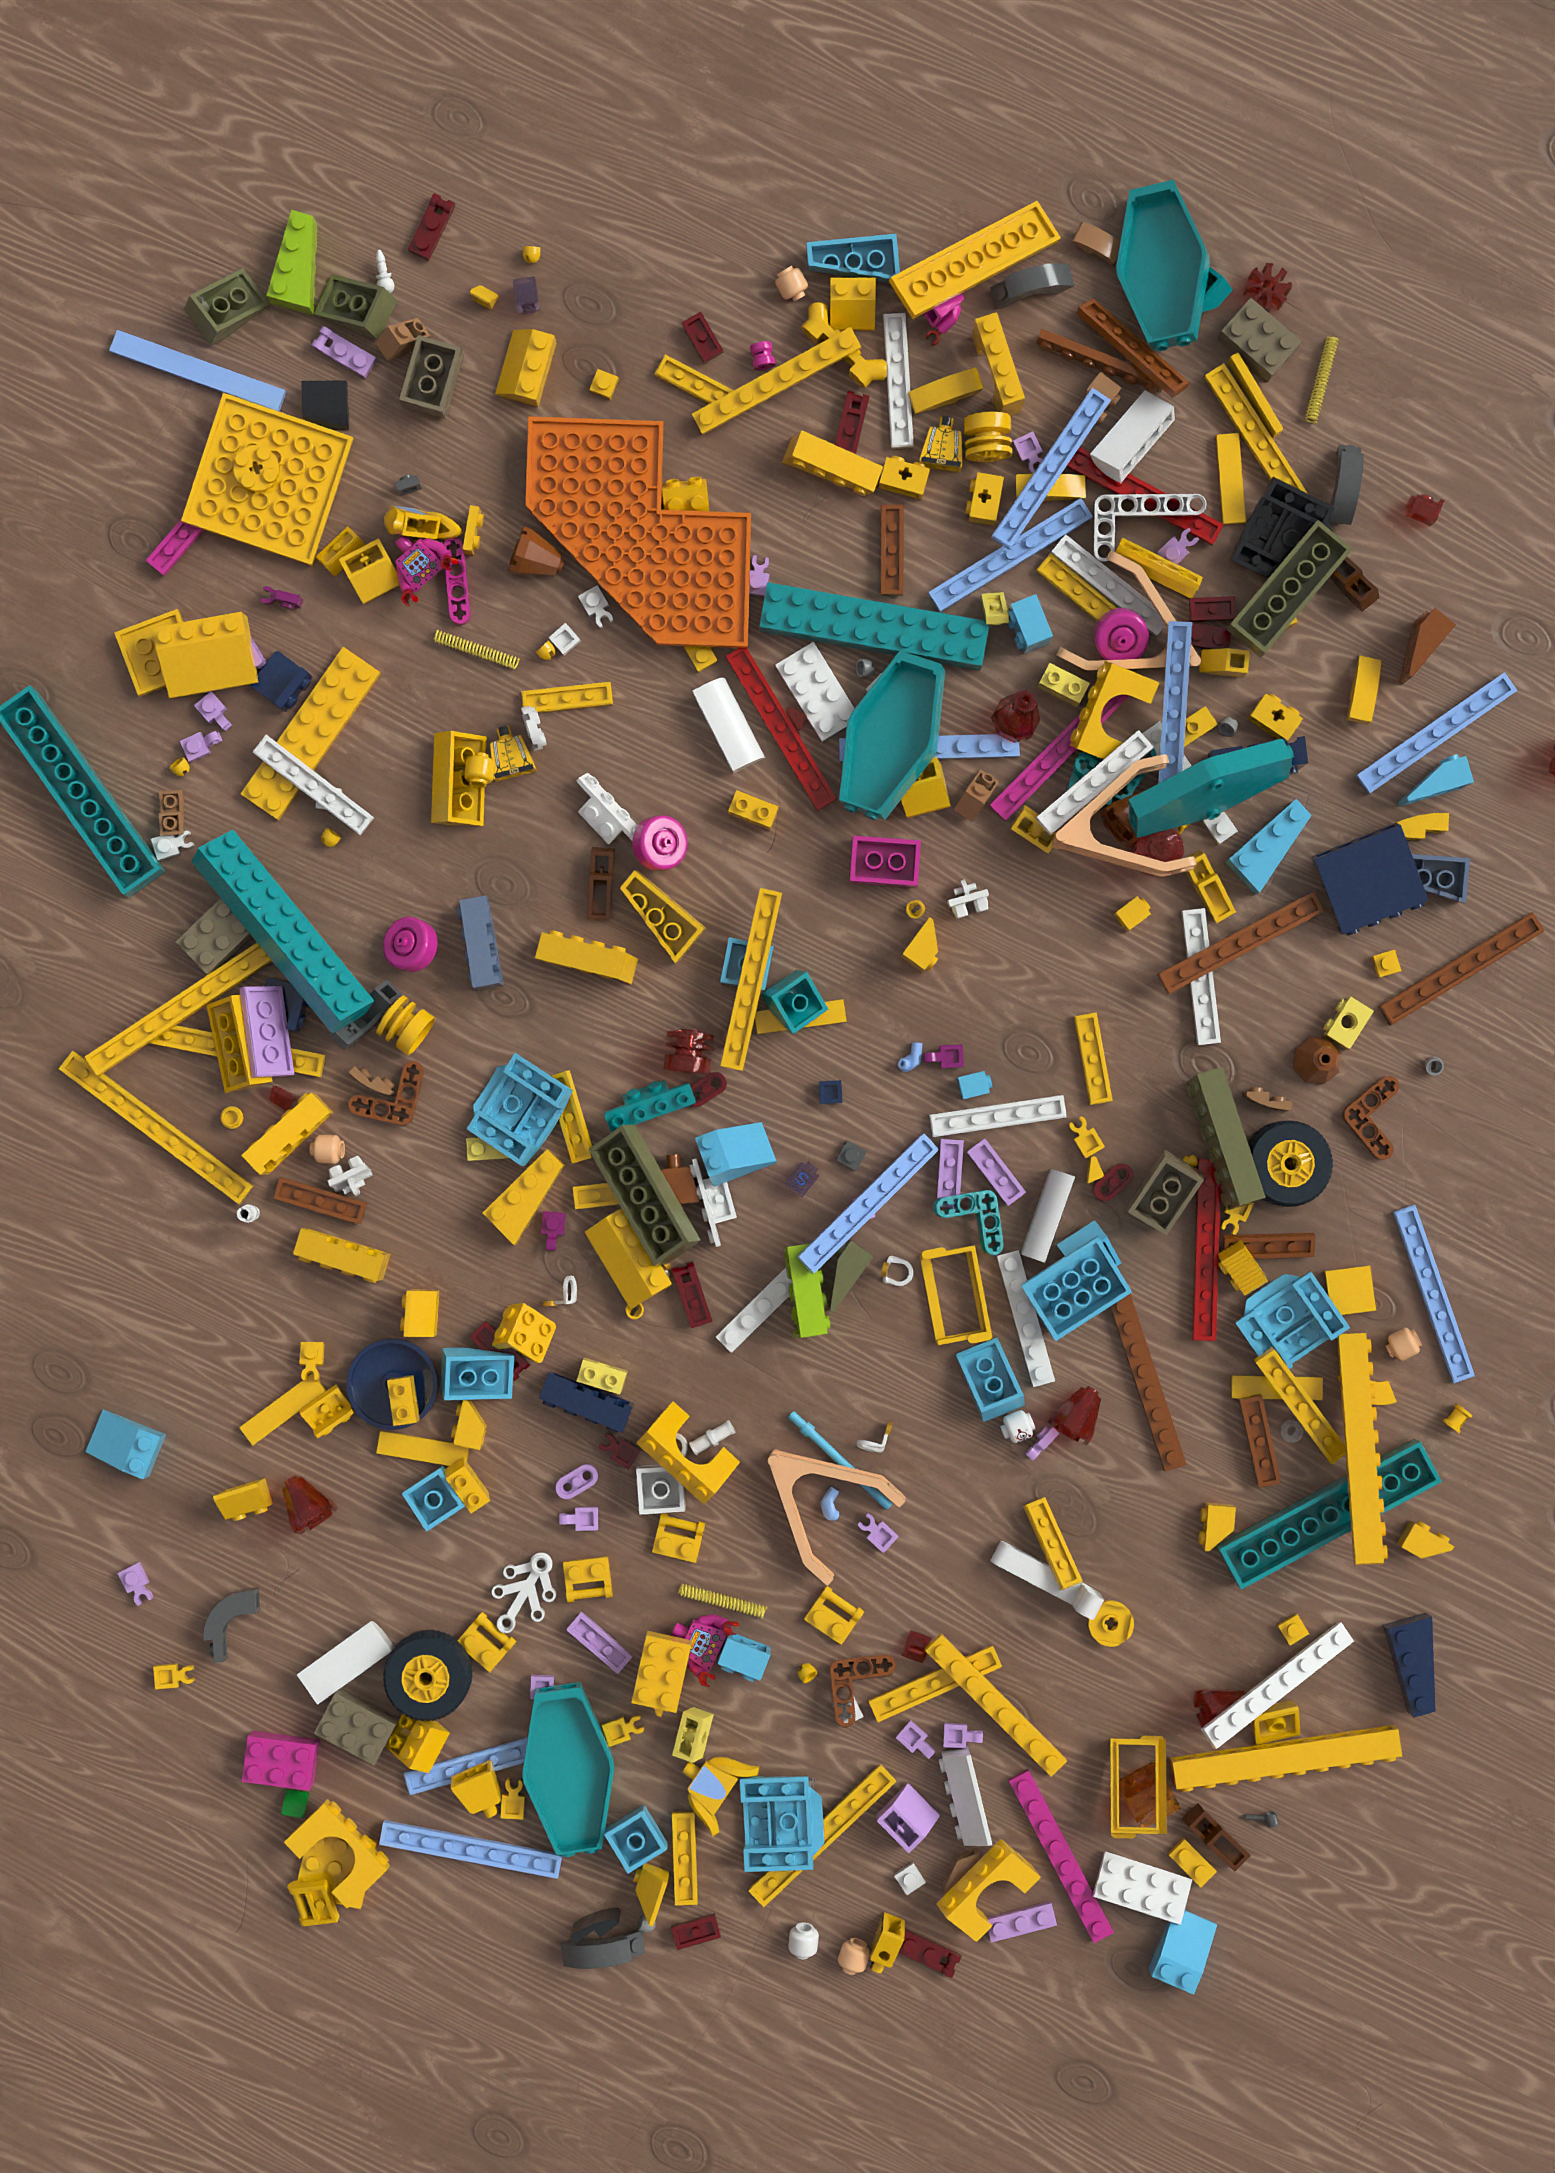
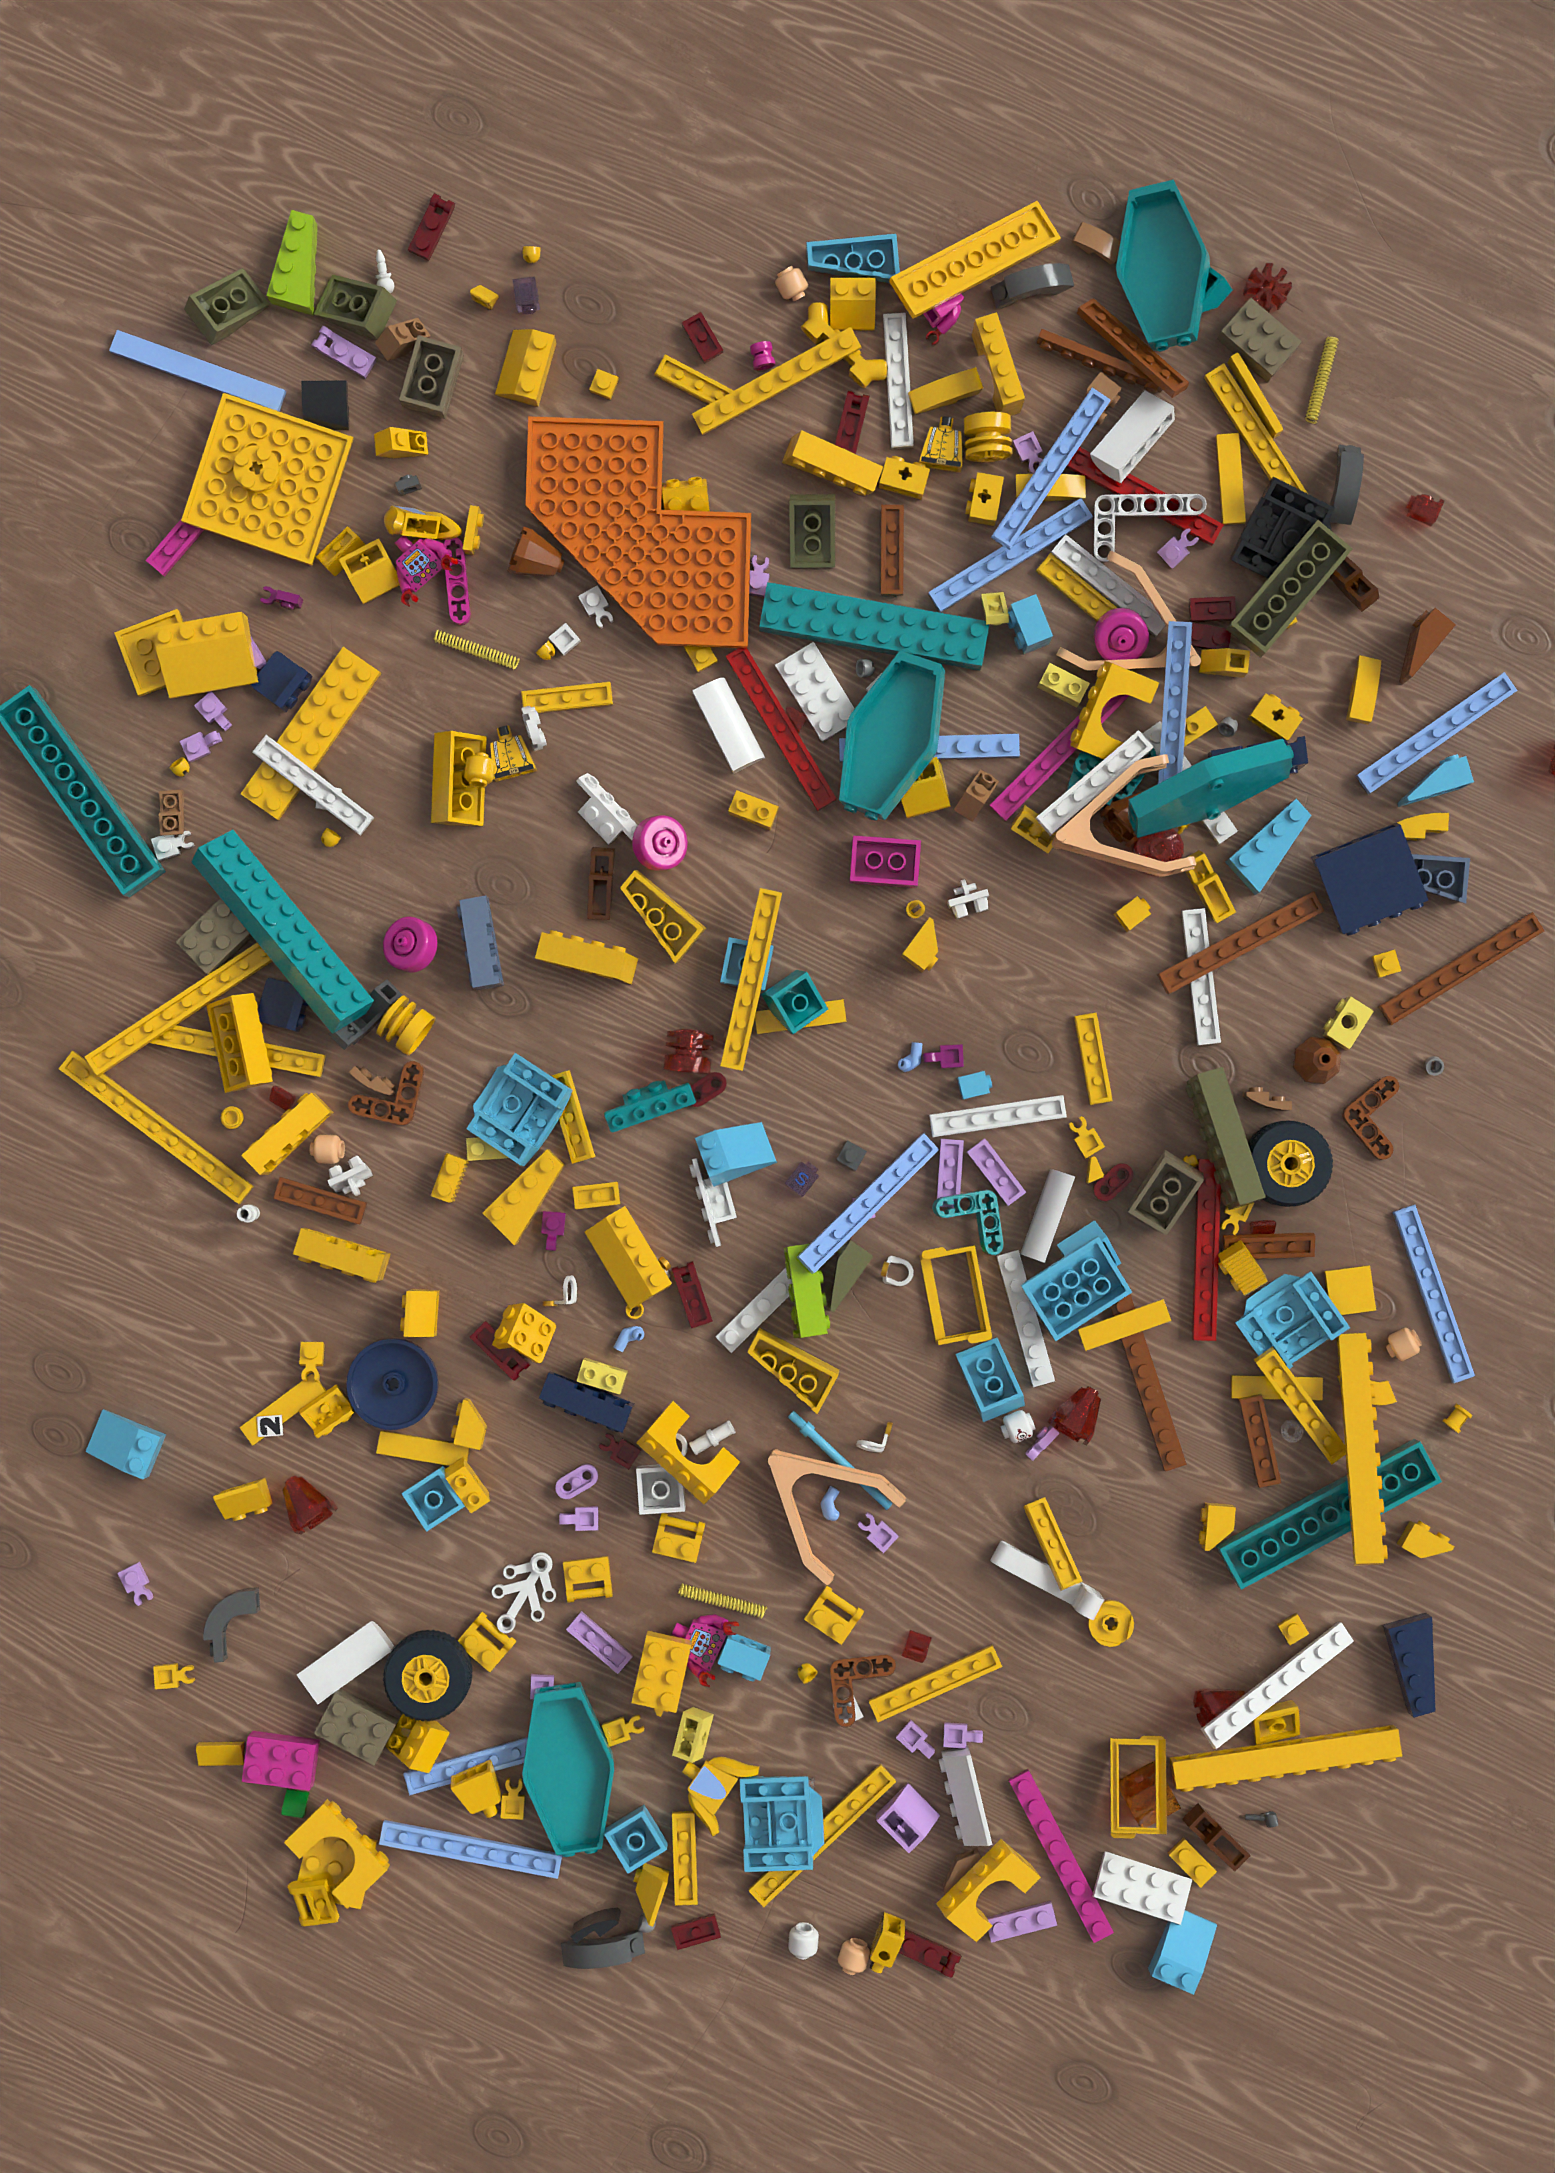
lavender tile [239,986,294,1078] -> none
yellow brick [387,1375,420,1426] -> none
medium azure slope [440,1348,514,1400] -> none
olive brick [589,1125,701,1266] -> none
dark orange torso [661,1154,700,1204] -> none
dark blue plate [819,1080,843,1104] -> none
white plate [894,1862,926,1895] -> none
yellow plate [924,1633,1067,1777] -> none
clear red cone [991,690,1040,743] -> none
yellow fence [1115,537,1203,598] -> none
none -> yellow slope [196,1742,244,1766]
none -> sticker [257,1415,283,1437]
none -> yellow slope [374,427,428,458]
none -> yellow brick [430,1153,469,1203]
none -> light blue arm [613,1326,645,1352]
none -> yellow wedge [748,1328,839,1414]
none -> olive slope [789,494,836,568]
none -> yellow tile [1077,1299,1171,1351]
none -> clear red slope [1250,1220,1276,1234]

